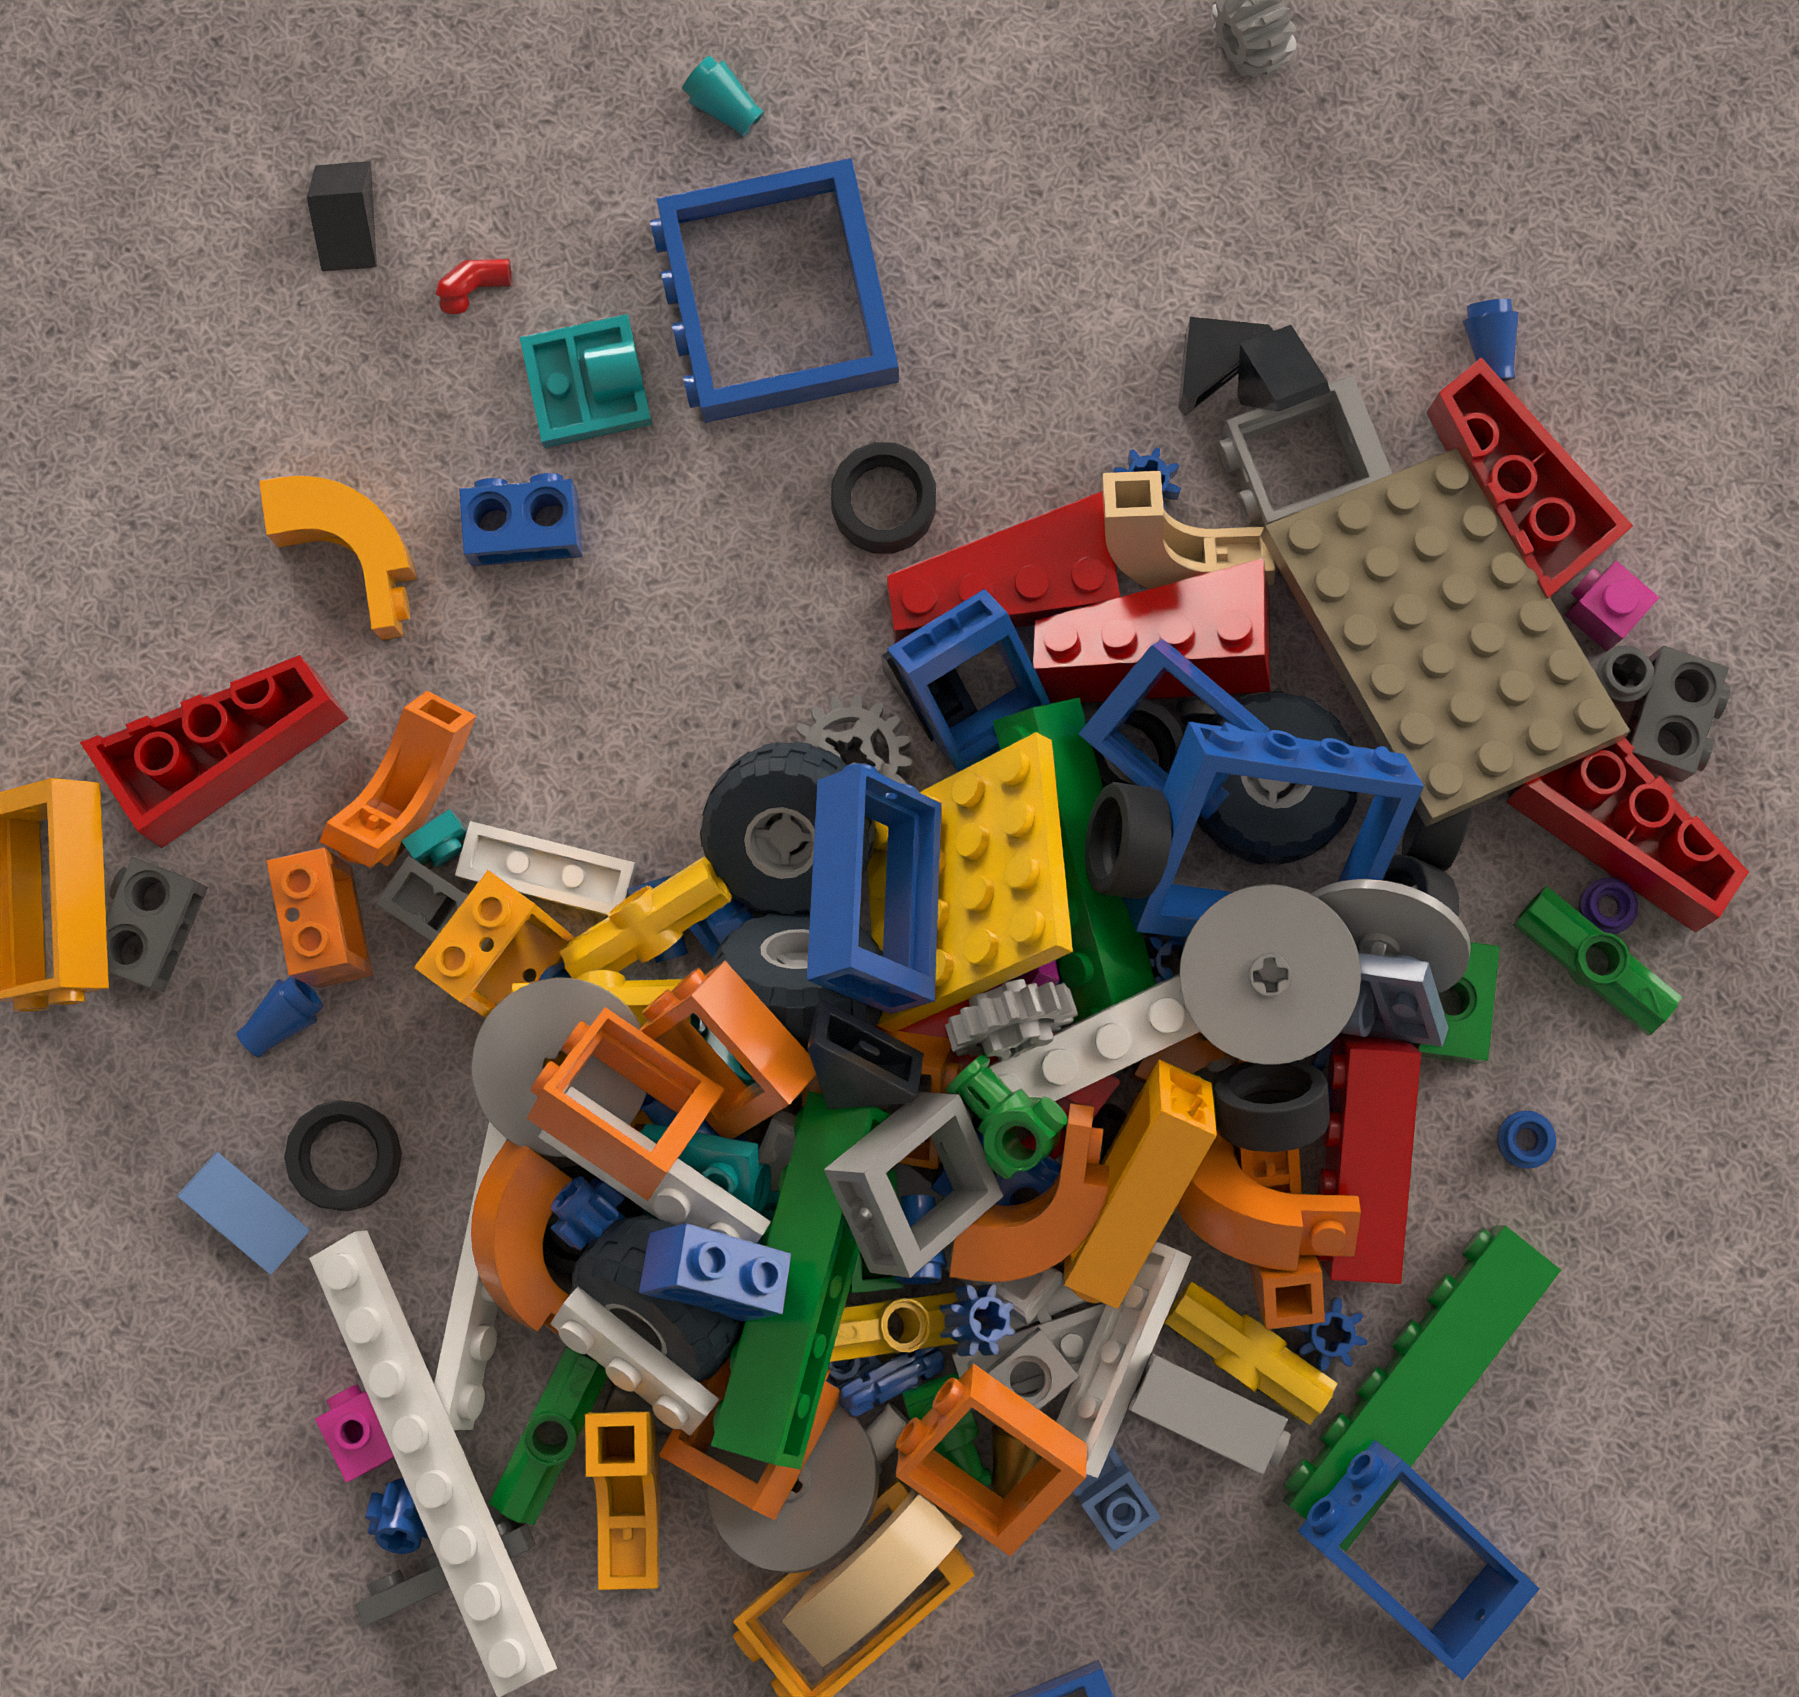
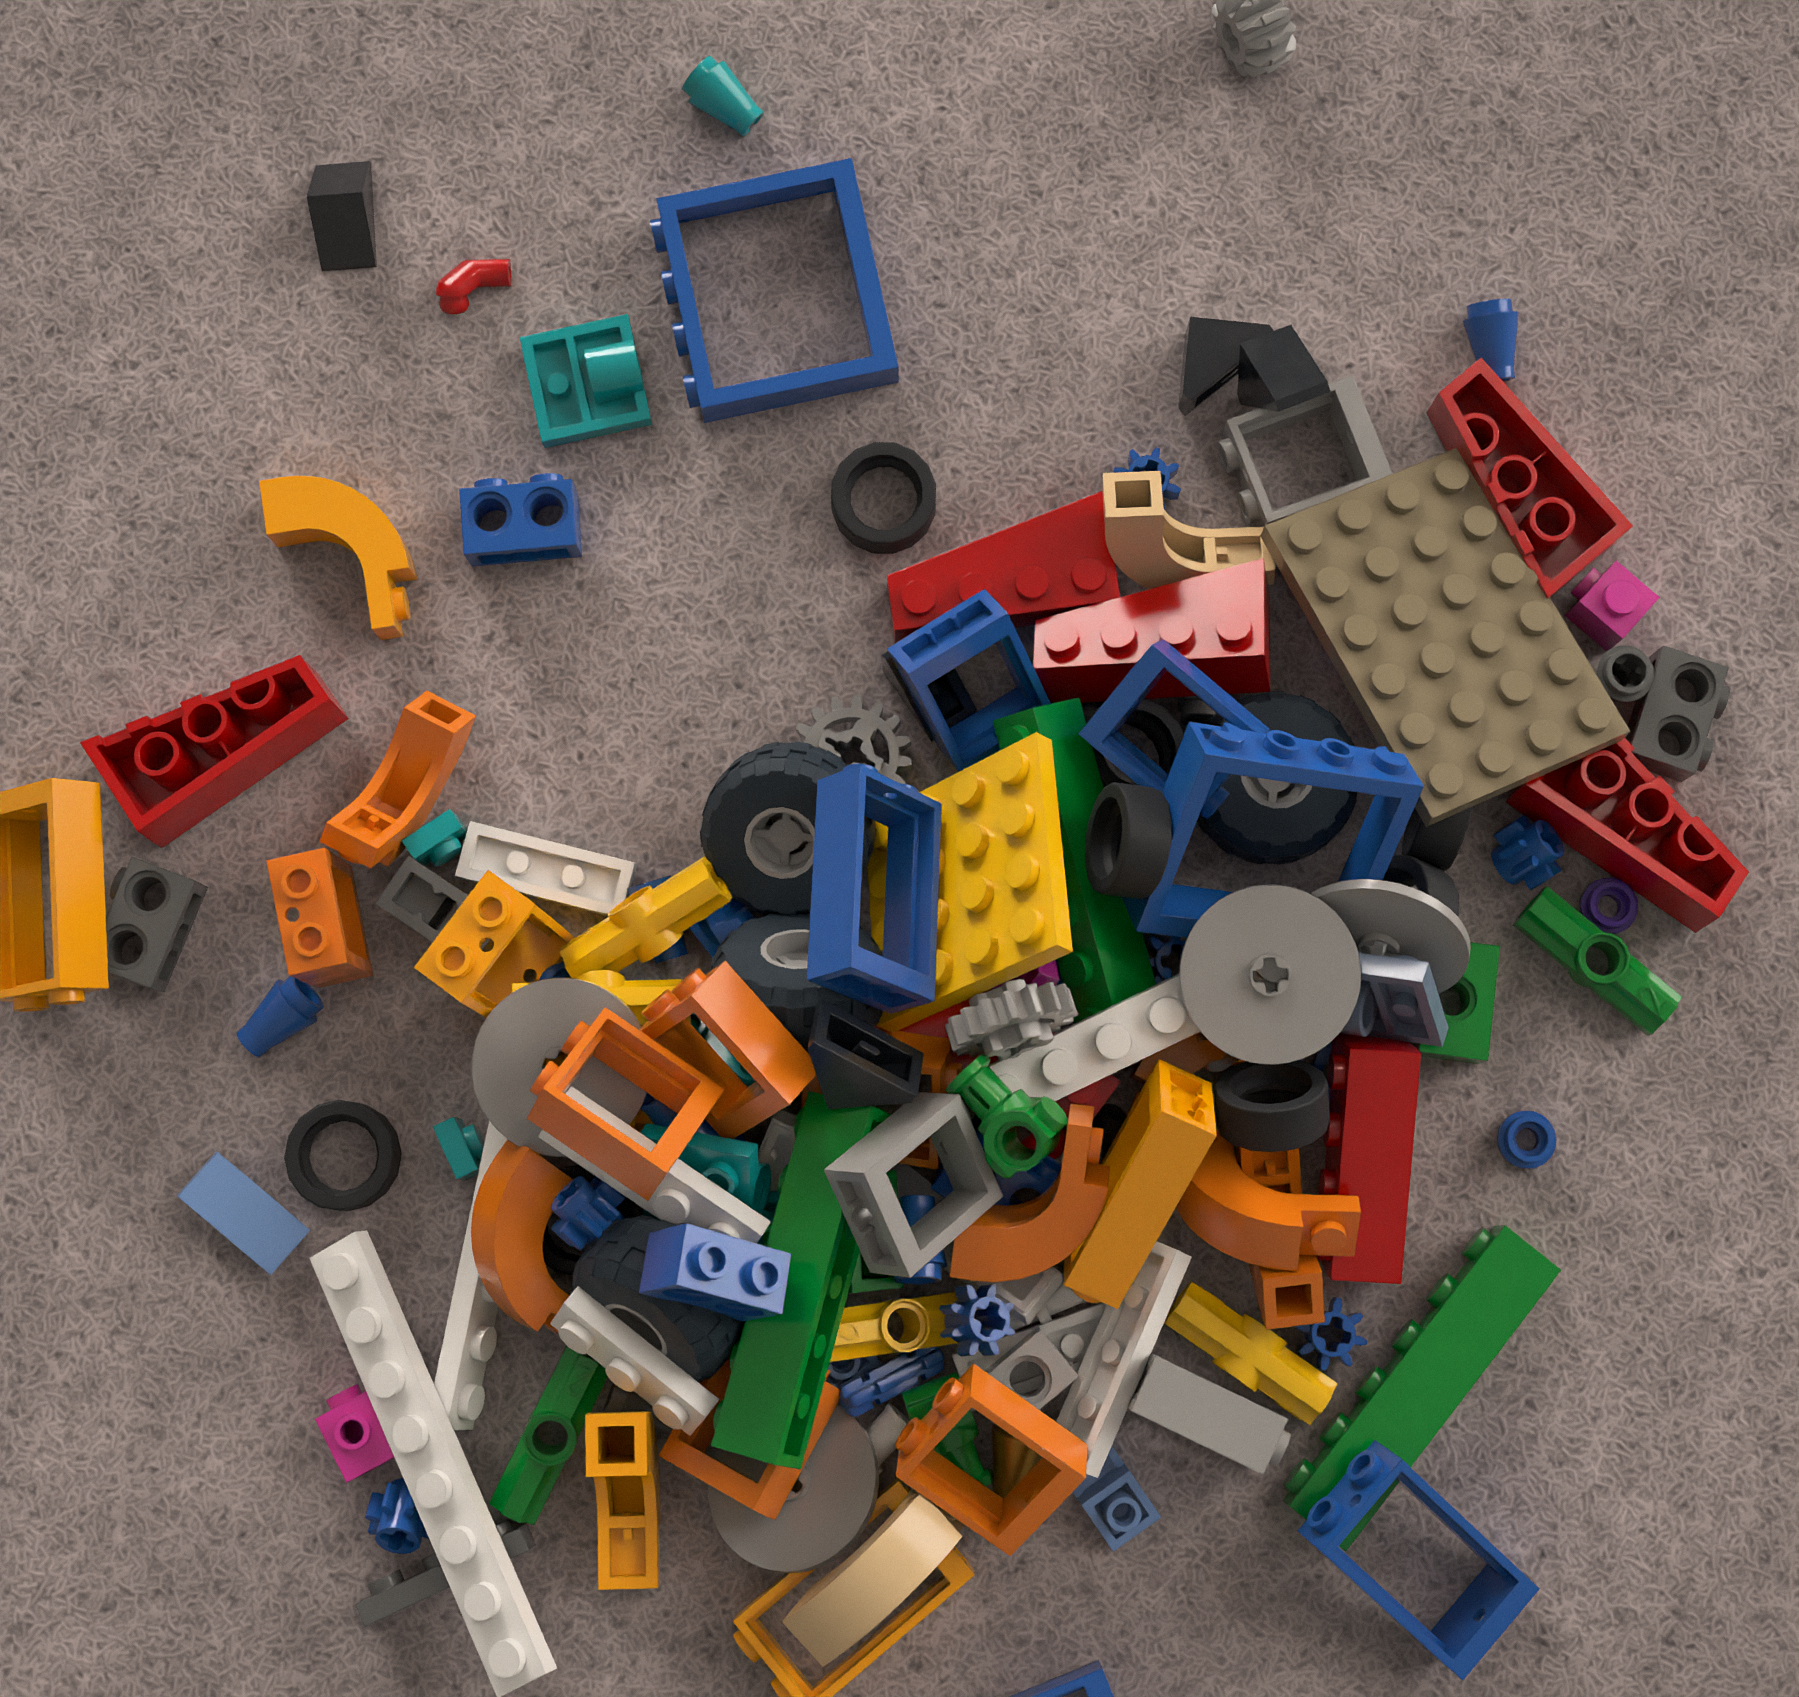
none -> teal plate [433,1116,485,1181]
none -> blue gear [1491,815,1564,890]

